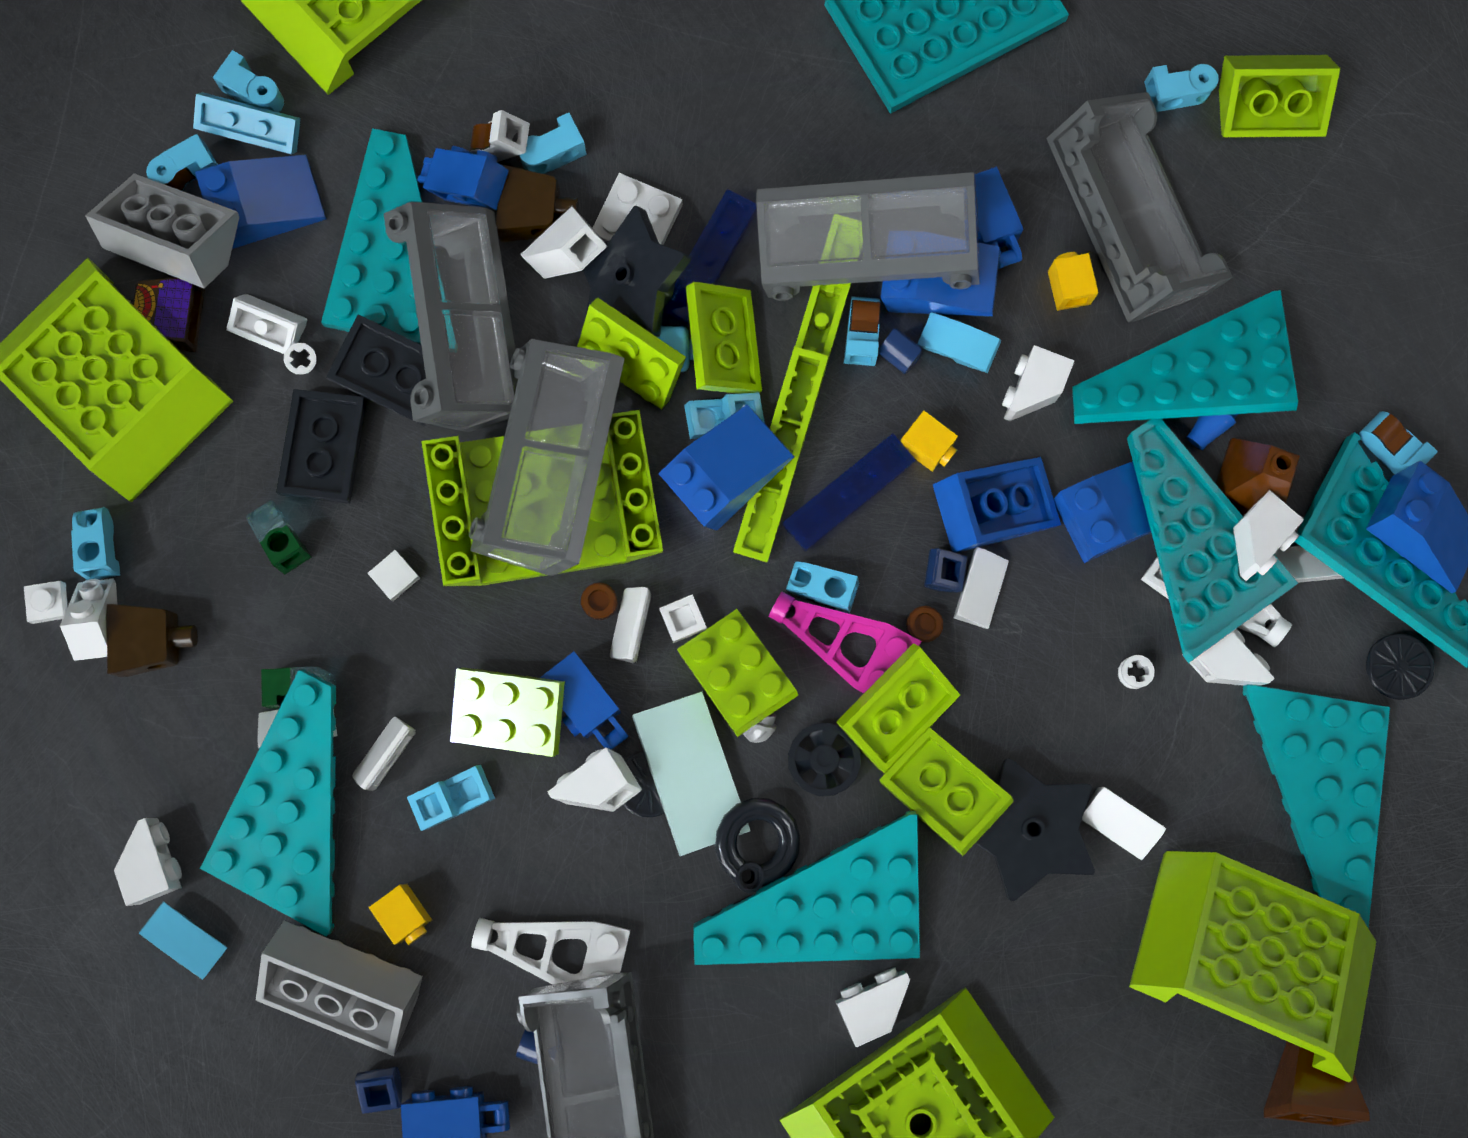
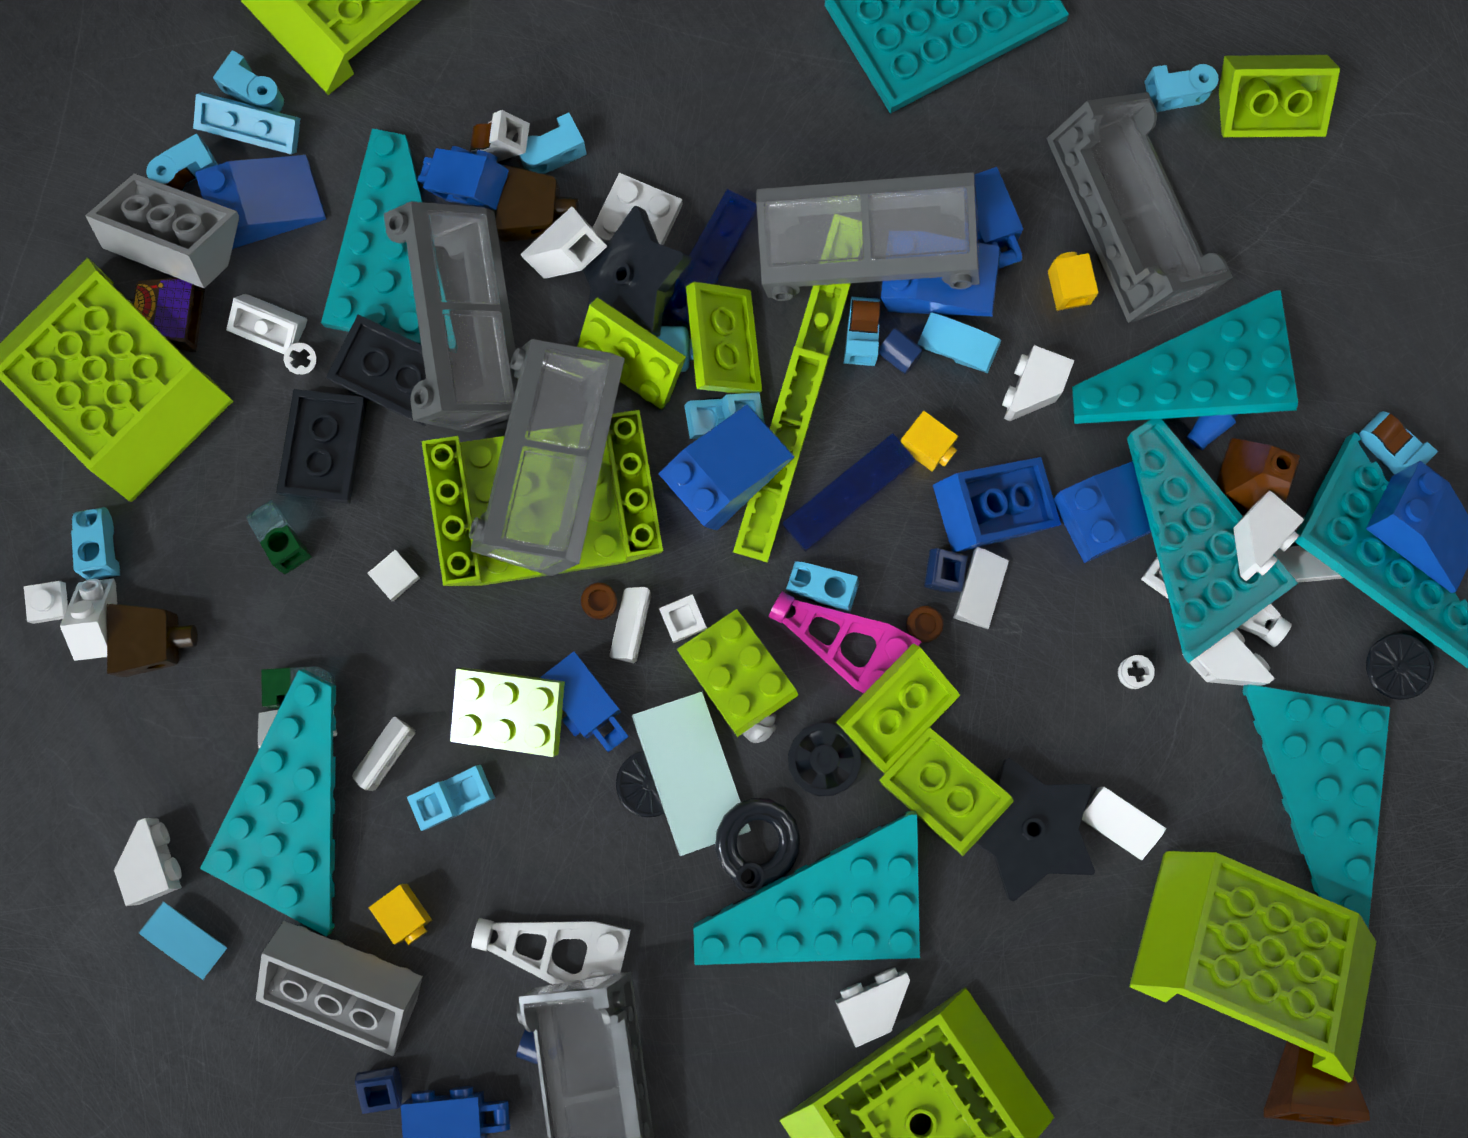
white slope [548,748,642,812] -> none

